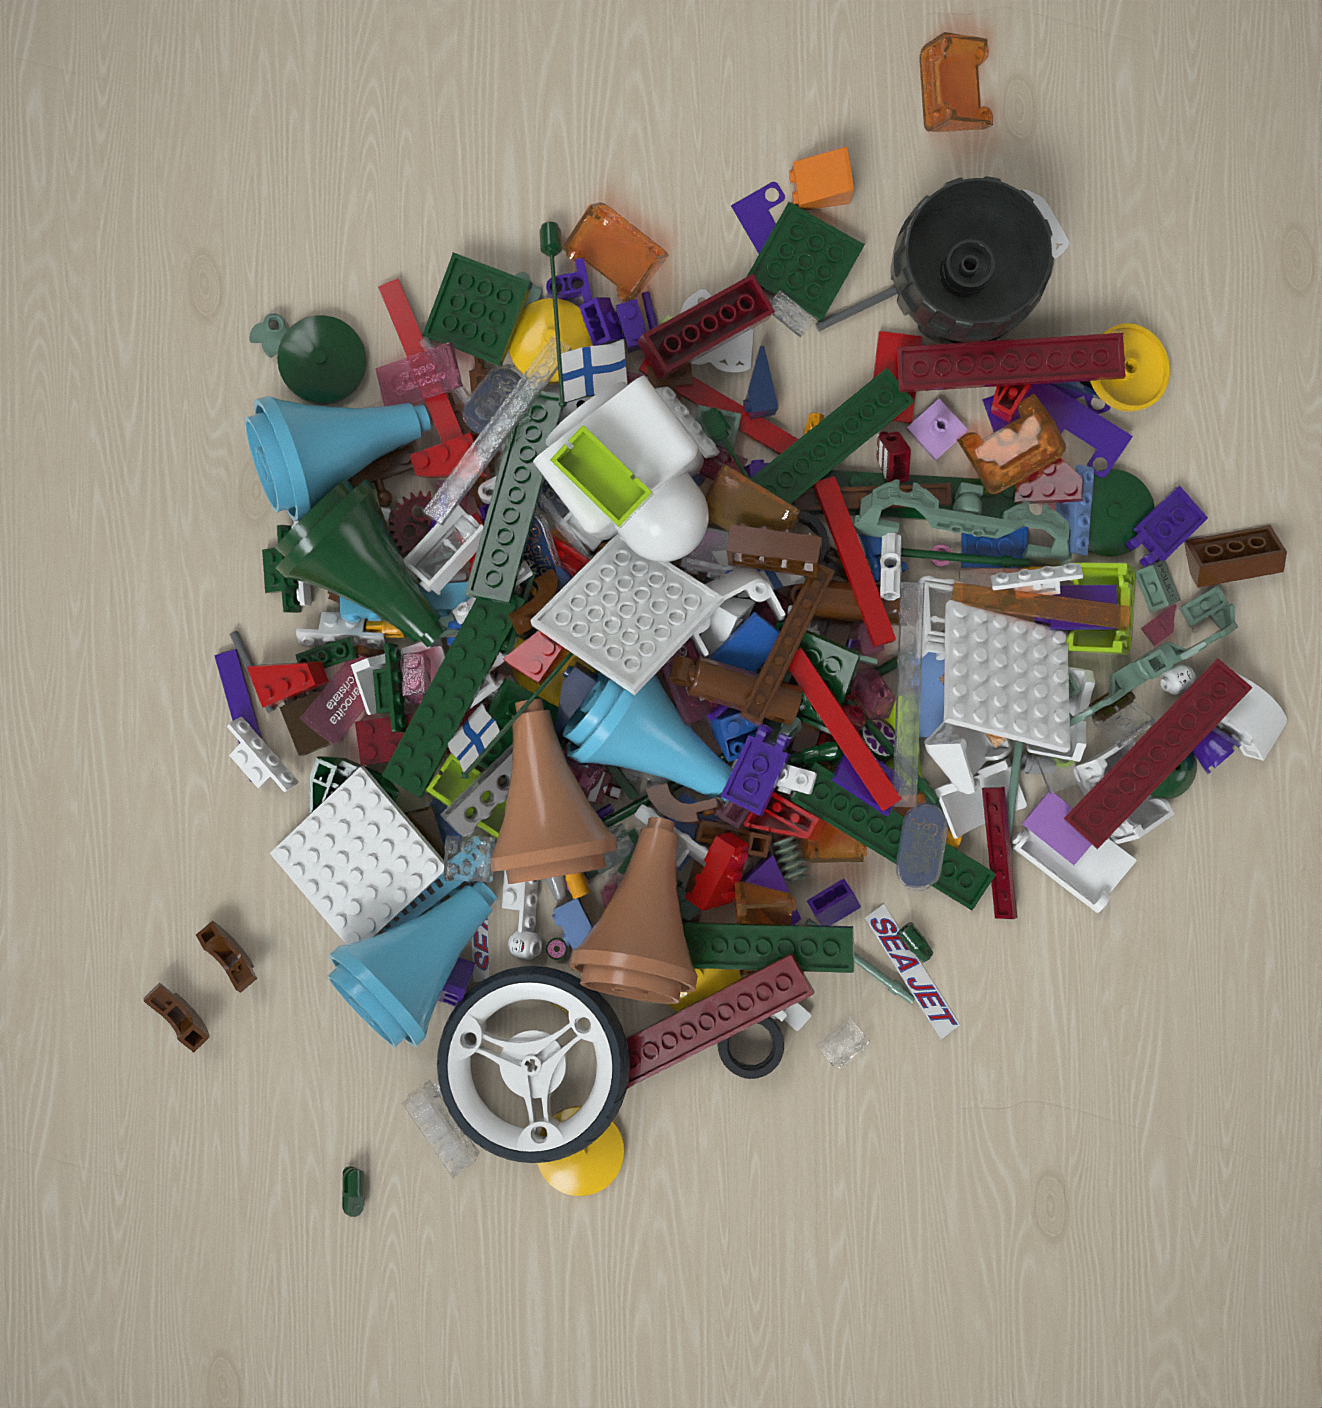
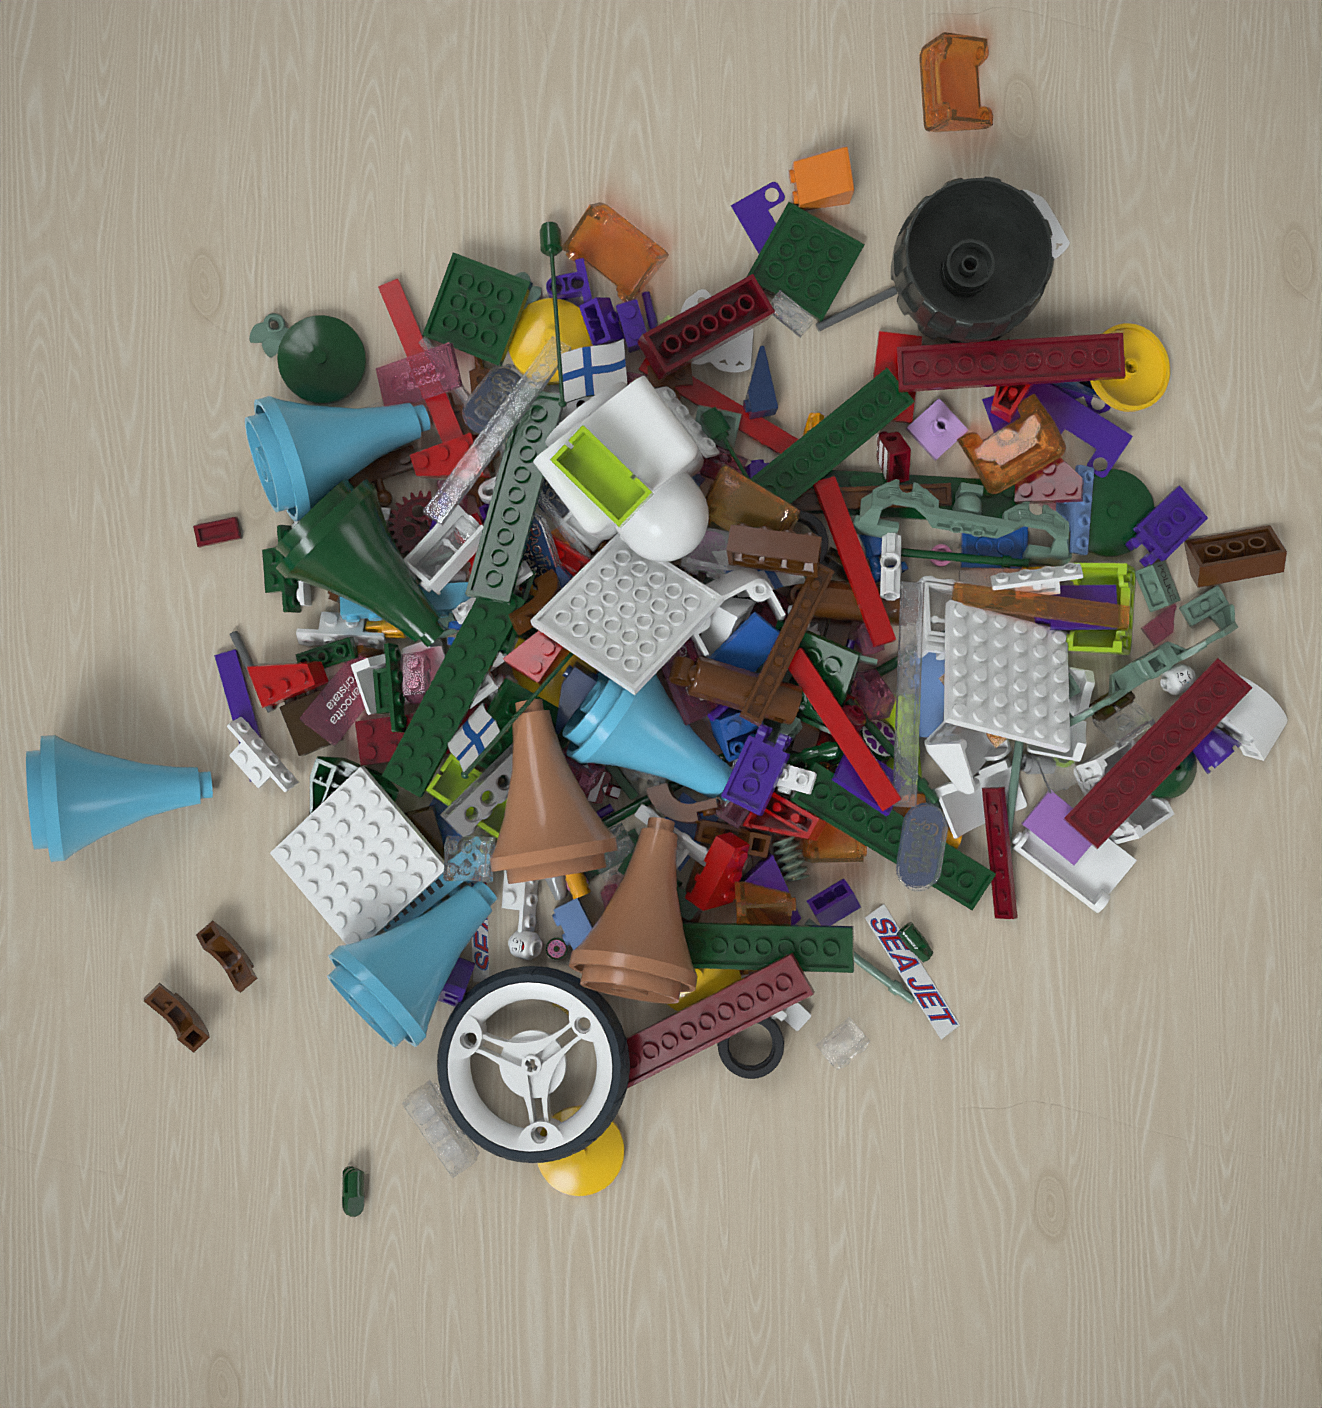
none -> medium azure piece [26,735,213,862]
none -> dark red tile [193,517,242,548]

